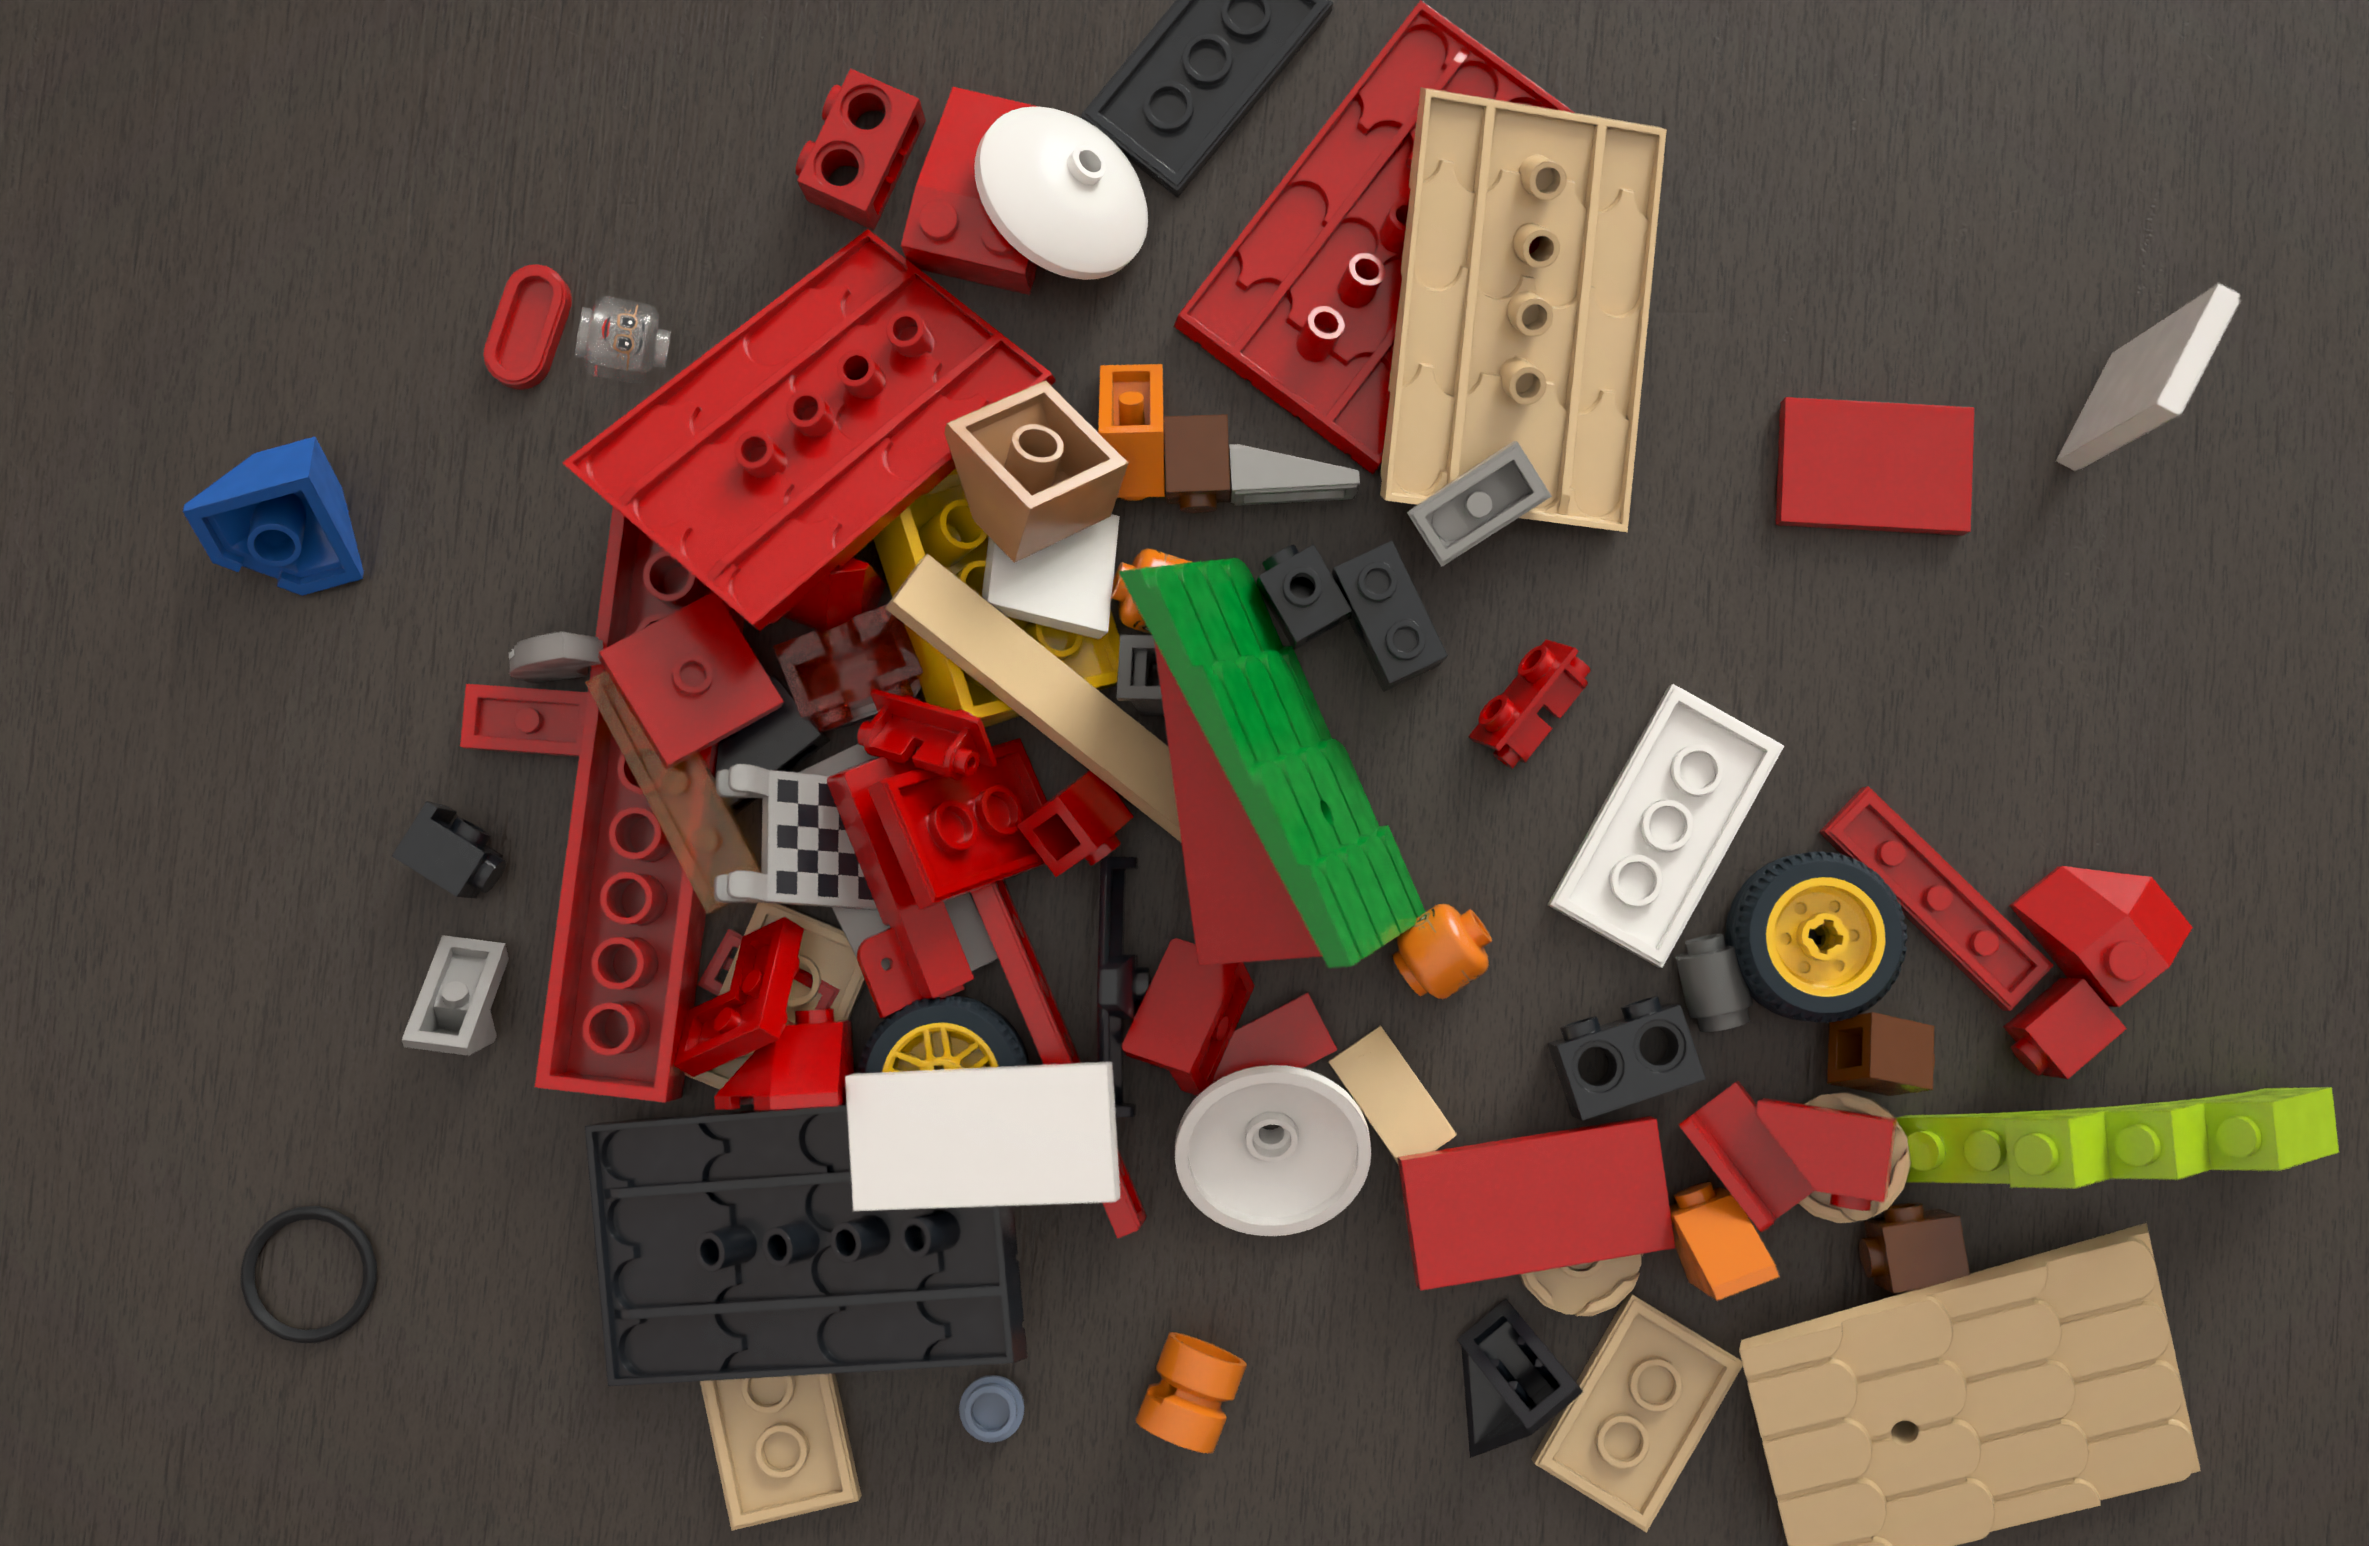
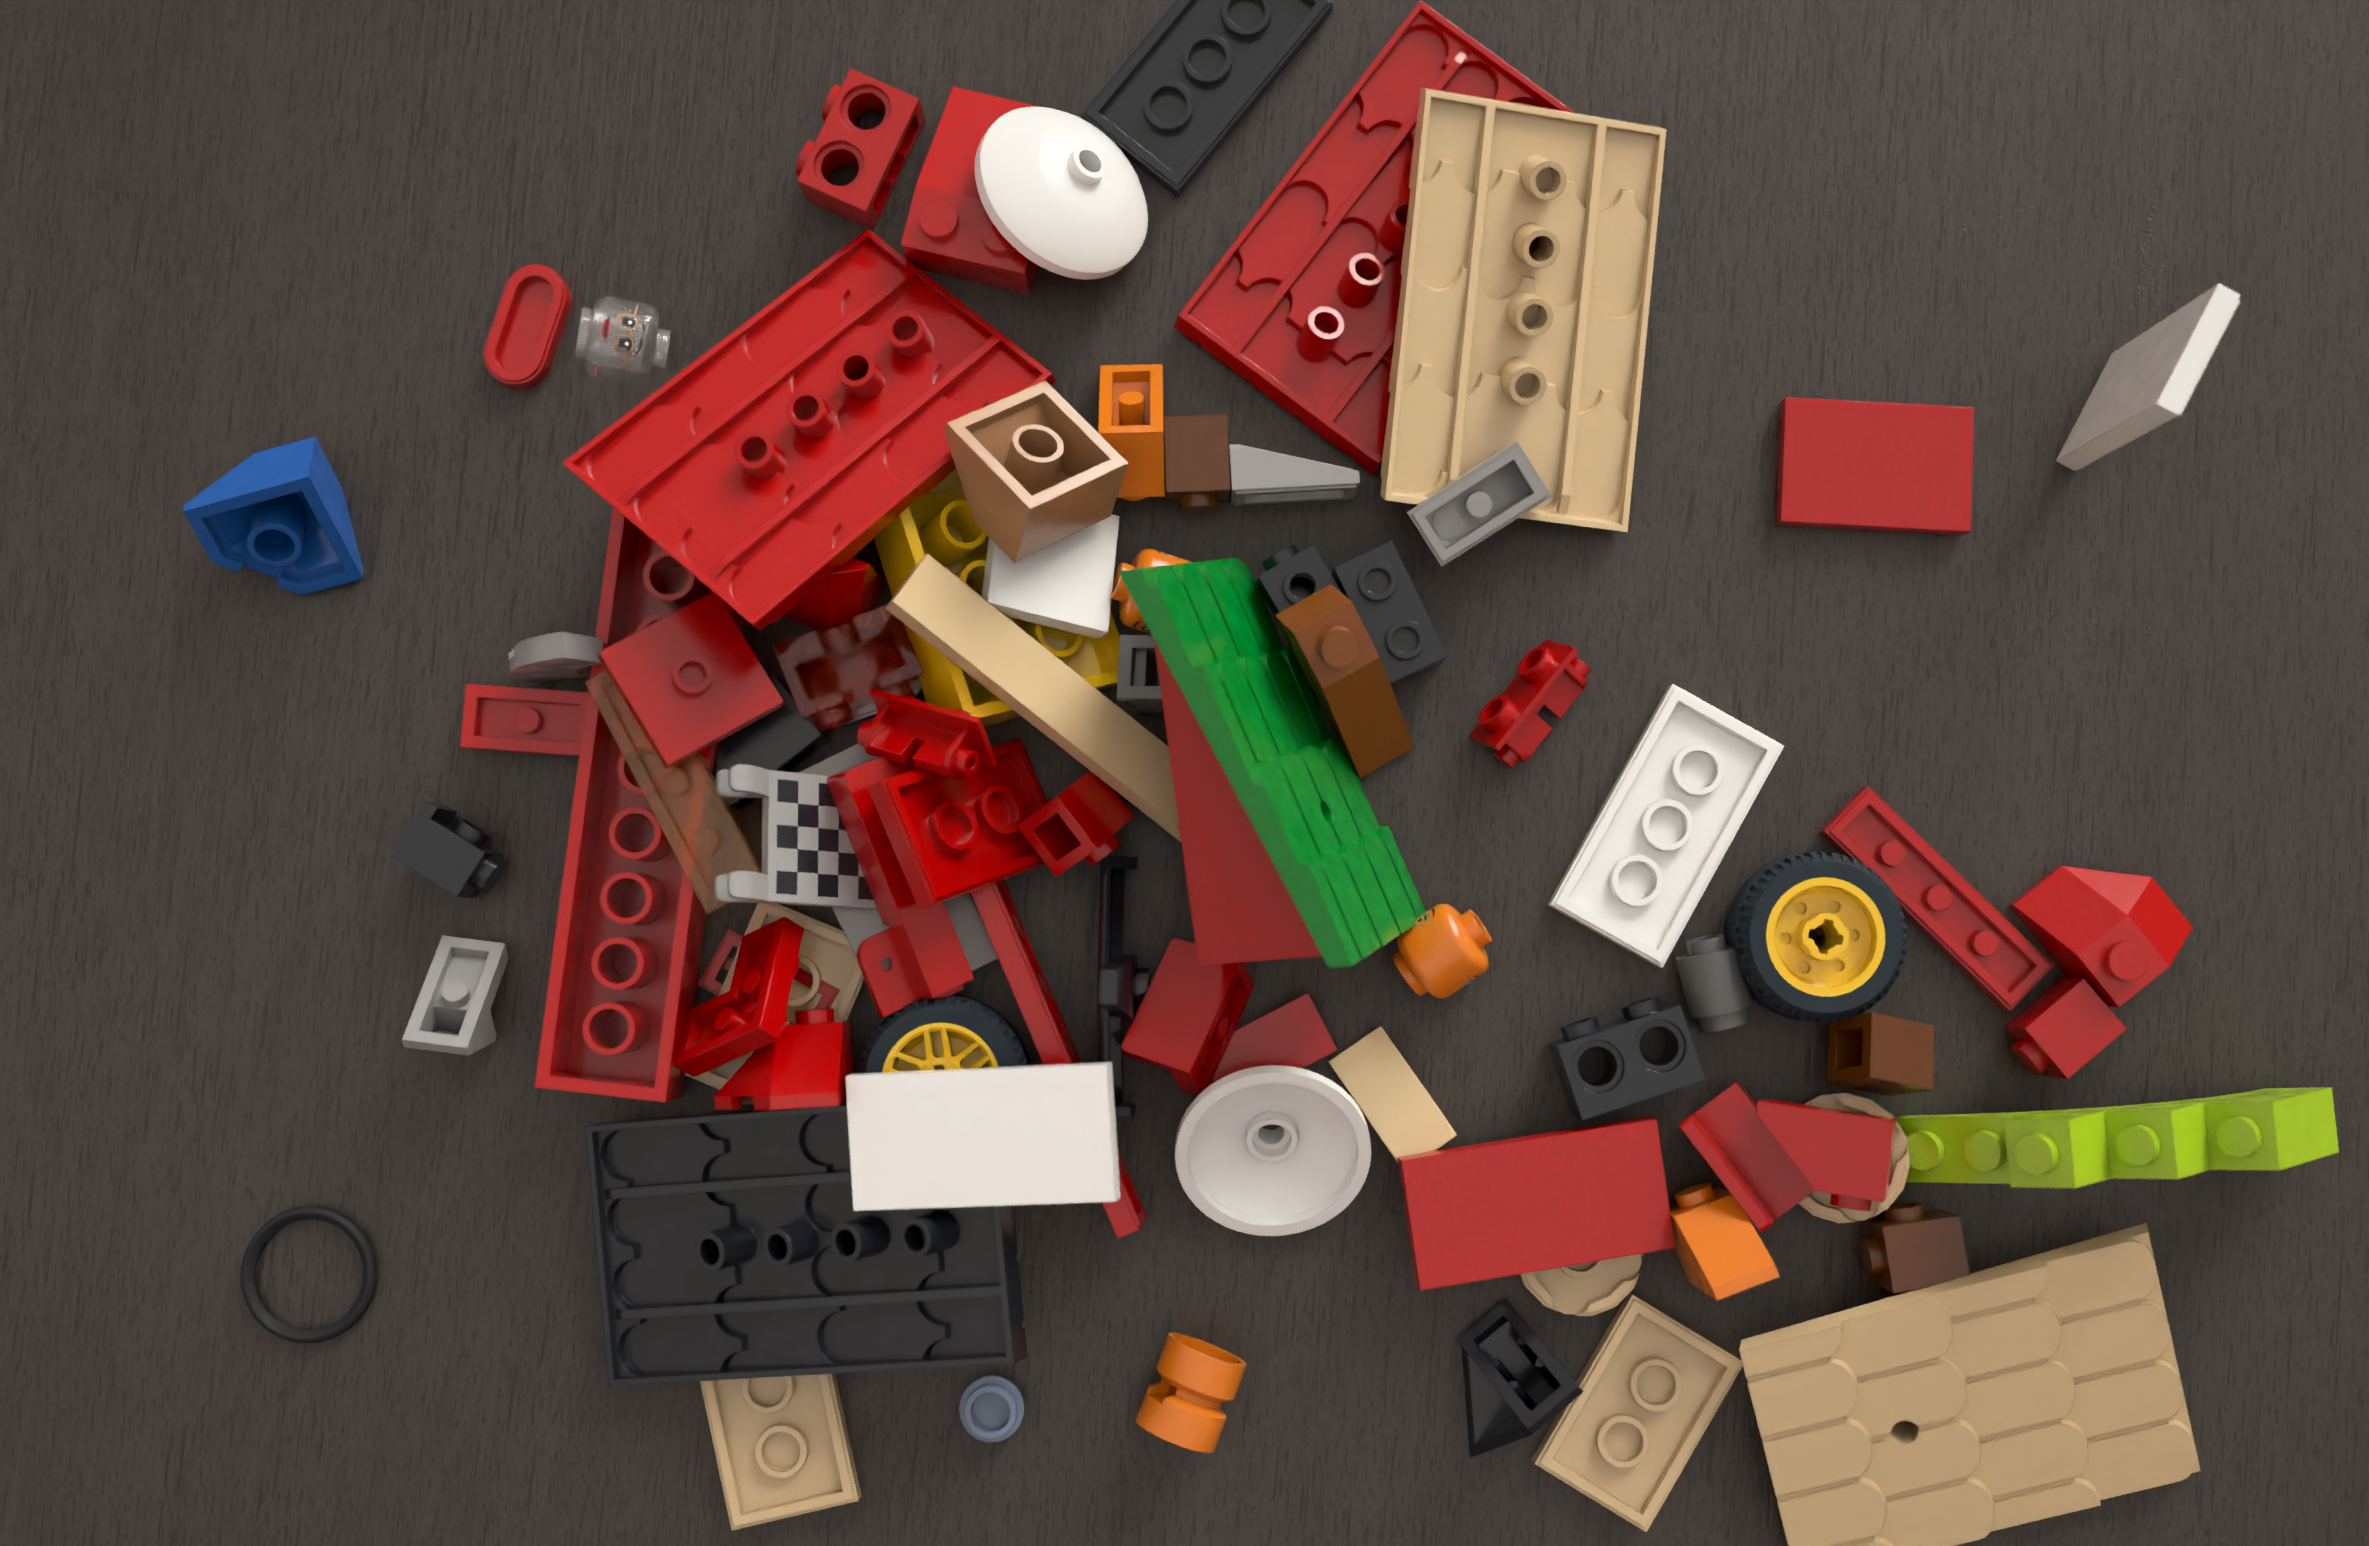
none -> dark orange slope [1275,584,1415,778]

